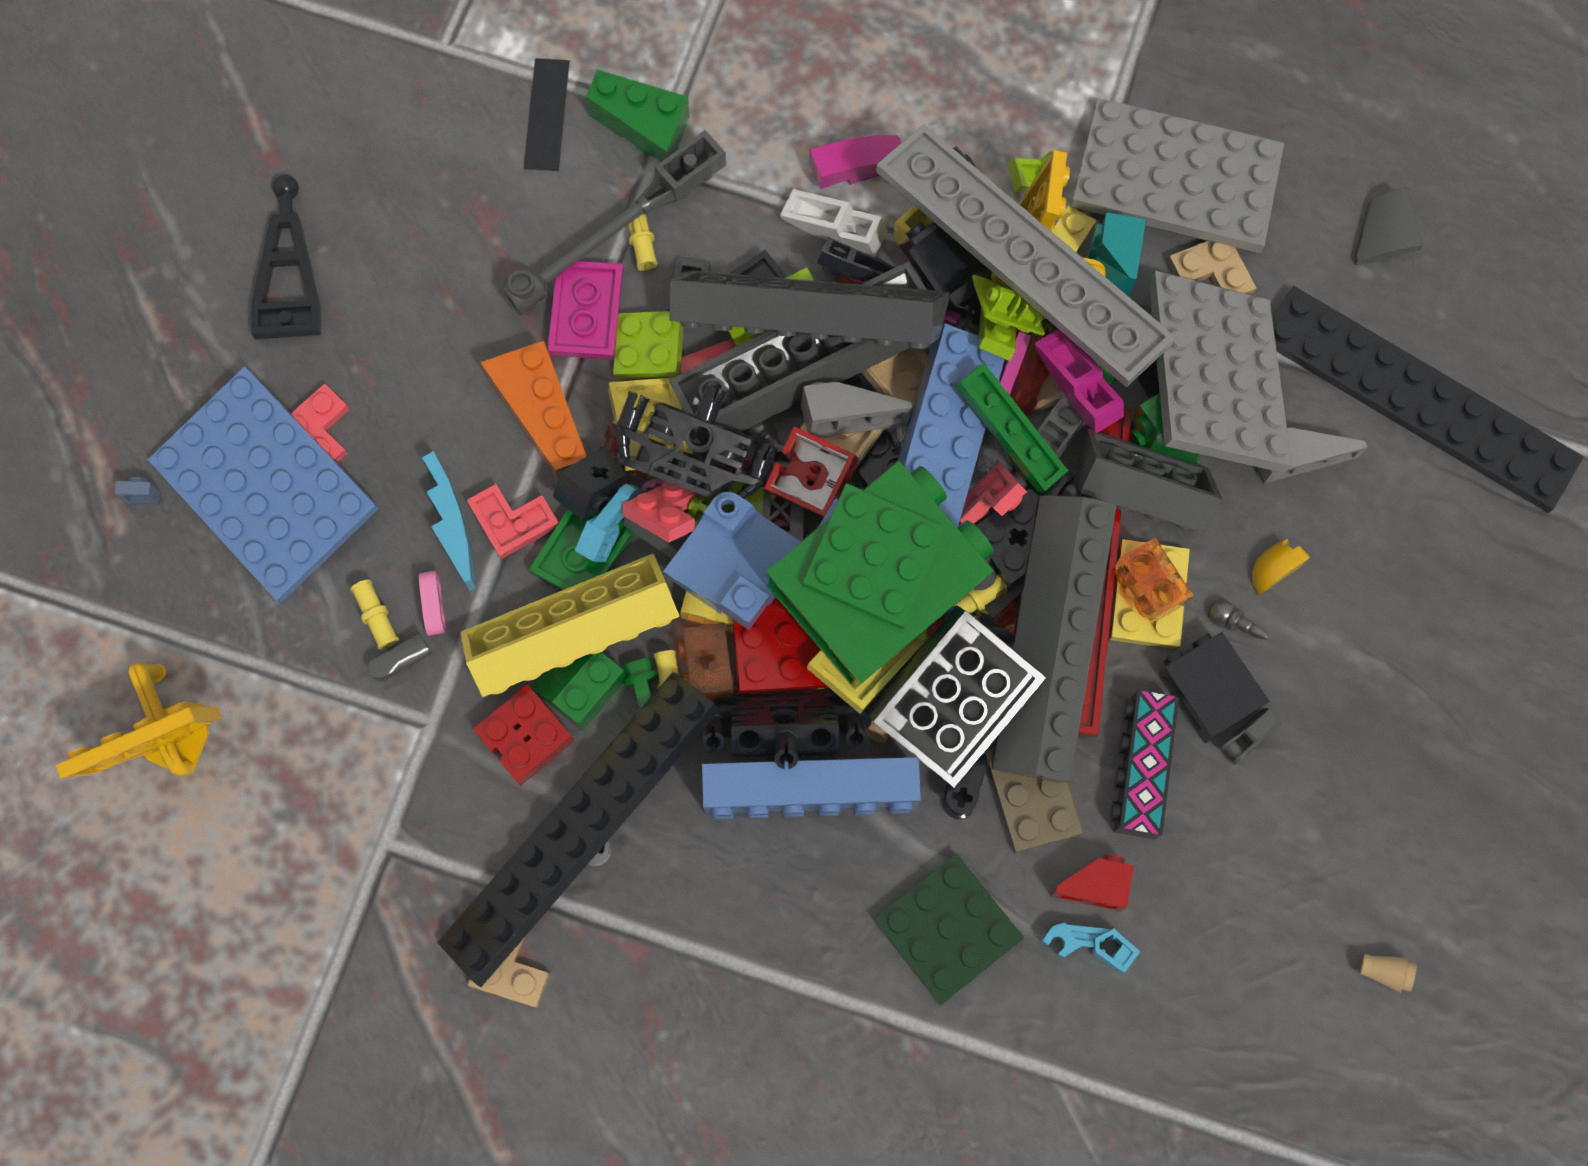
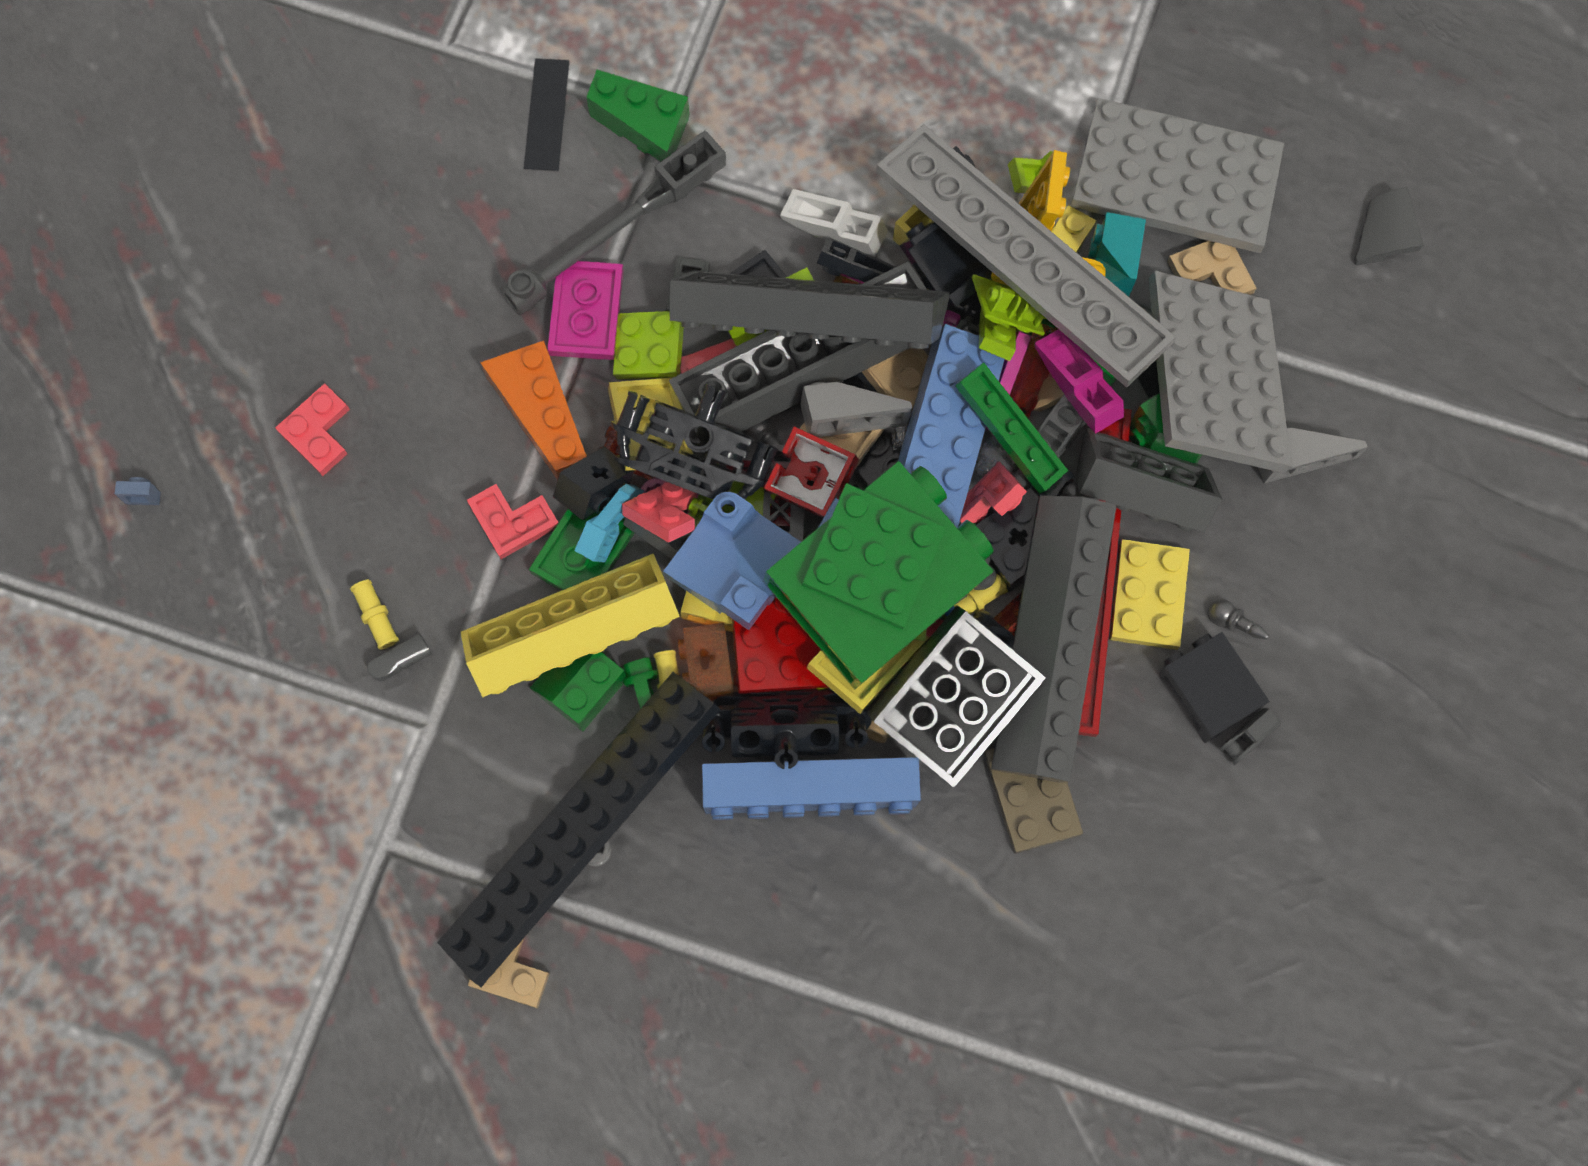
yellow plate [56,663,222,779] -> none
medium blue plate [148,366,379,603] -> none
black plate [251,175,321,340] -> none
bright pink beam [419,570,446,636] -> none
medium azure slope [422,451,476,591] -> none
red piece [473,684,574,786] -> none
light yellow axle [629,214,658,271] -> none
dark pink slope [809,135,901,189] -> none
dark green plate [873,853,1024,1006] -> none
black piece [943,754,987,820] -> none
medium azure piece [1040,922,1140,975] -> none
red slope [1051,854,1134,912] -> none
brick [1110,690,1179,840] -> none
clear orange brick [1115,537,1193,624] -> none
yellow brick [1252,539,1310,596] -> none
black plate [1272,286,1584,513] -> none
tan cone [1359,954,1417,993] -> none

